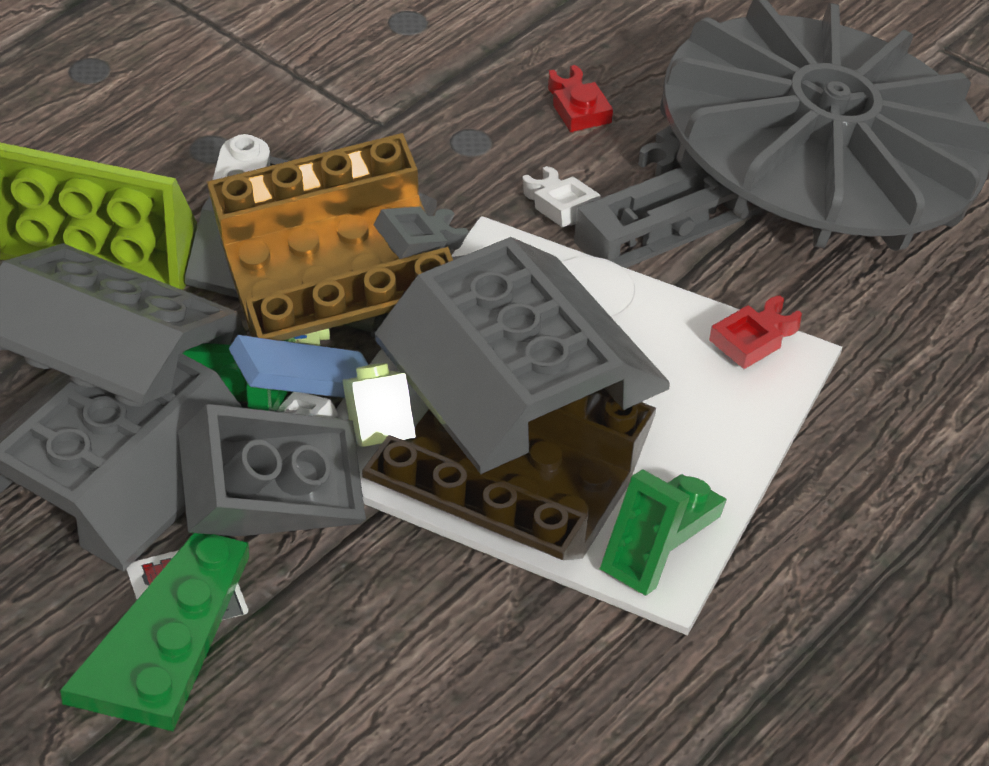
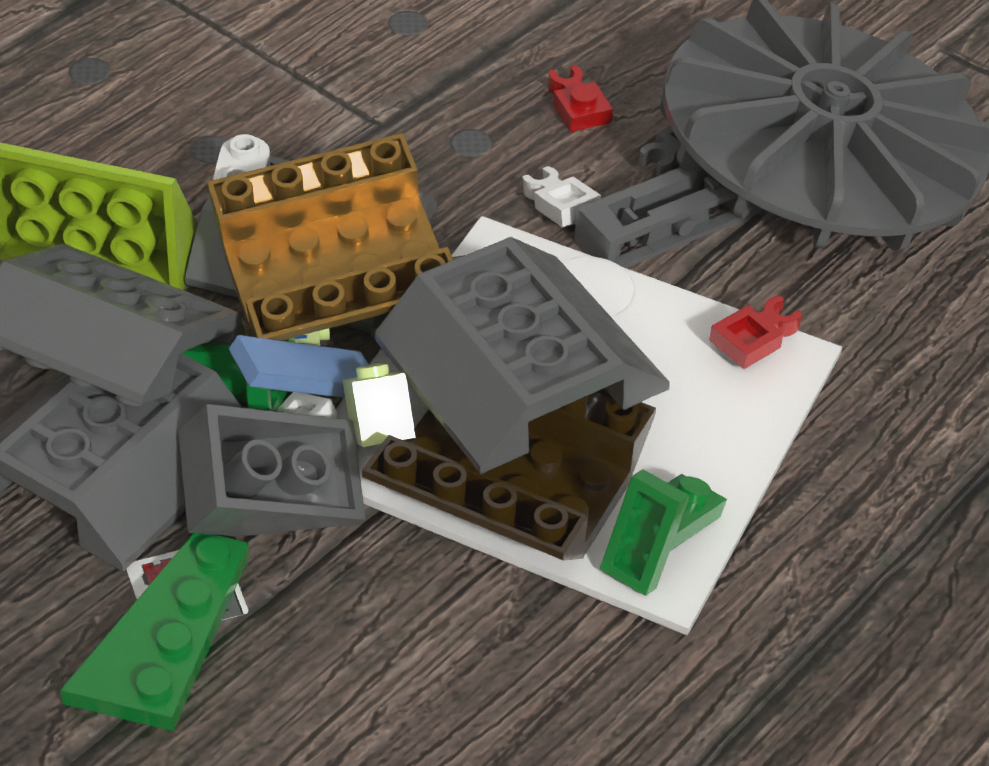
dark grey plate [373,206,469,259] -> none

